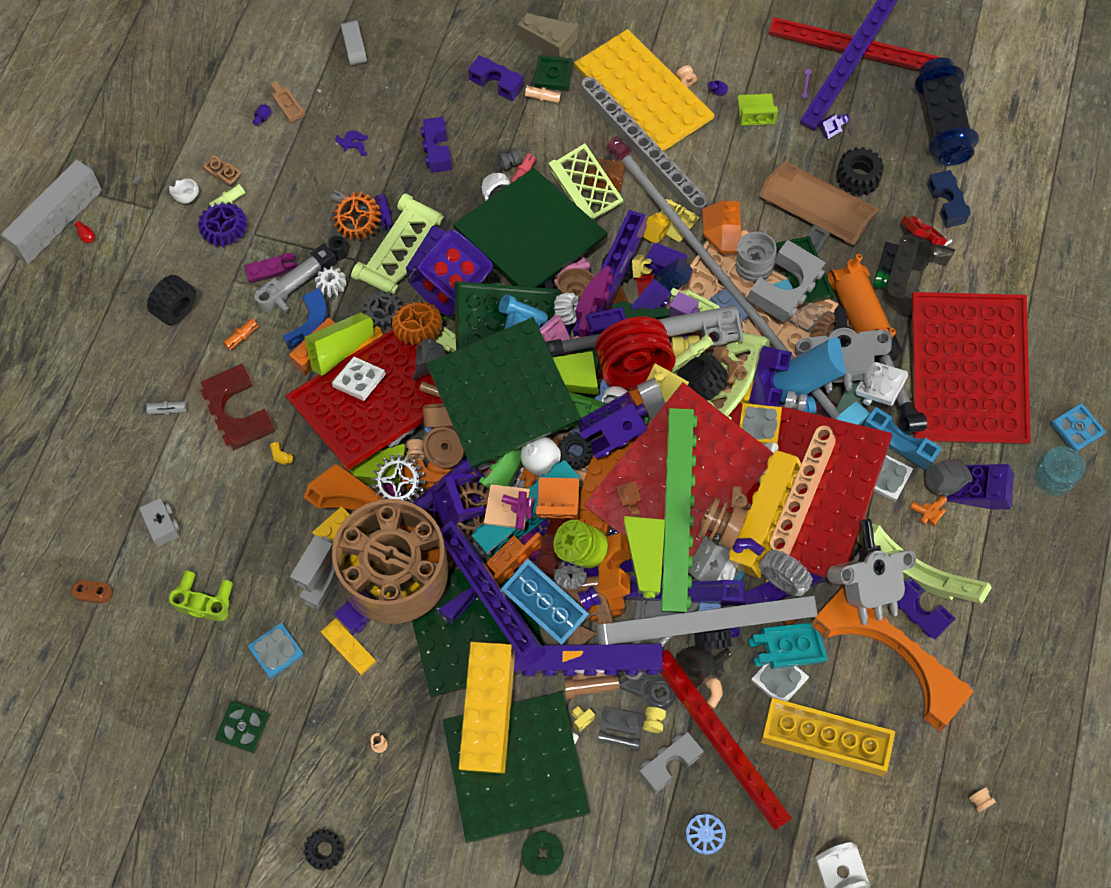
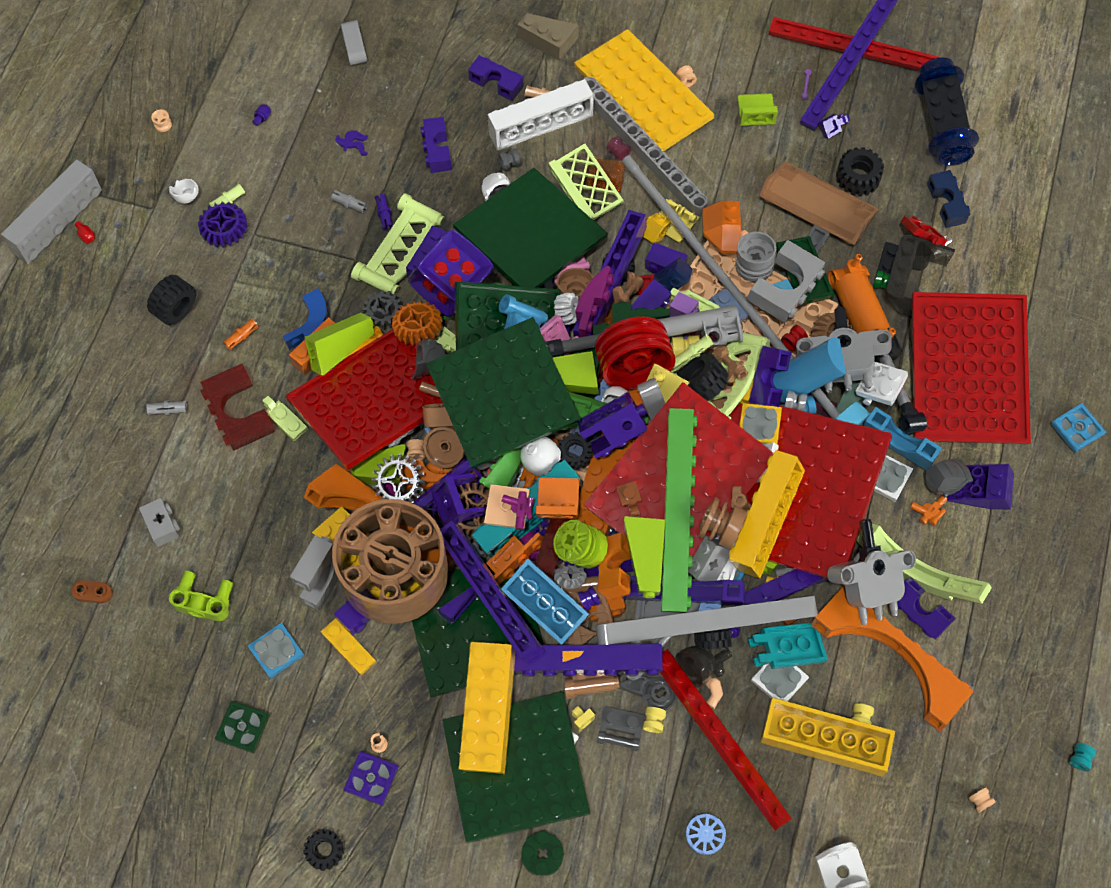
medium nougat slope [203,154,242,186] -> none
magenta hinge [244,253,297,284] -> none
light grey piece [255,235,348,312] -> none
medium nougat hinge [270,81,306,123] -> none
yellow arm [270,442,293,465] -> none
white gear [315,266,347,298] -> none
orange gear [332,192,381,241] -> none
white piece [332,357,386,401] -> none
coral pin [511,153,537,183] -> none
dark green plate [534,55,572,91] -> none
dark purple plate [585,307,626,334] -> none
light yellow tile [632,255,652,278] -> none
light grey arch [639,732,704,794] -> none
dark purple cylinder [708,80,728,96] -> none
dark purple arm [732,538,764,556] -> none
light grey gear [759,550,813,596] -> none
light nougat beam [770,426,836,555] -> none
clear piece [788,302,832,333] -> none
clear light blue wheel [1035,446,1085,497] -> none
none -> light nougat wheel [151,109,172,132]
none -> yellowish green hinge [262,396,308,442]
none -> dark purple piece [343,751,399,806]
none -> white brick [488,79,594,151]
none -> medium nougat piece [613,271,643,303]
none -> red wheel [781,325,808,351]
none -> light yellow wheel [851,703,874,725]
none -> teal wheel [1069,743,1097,772]

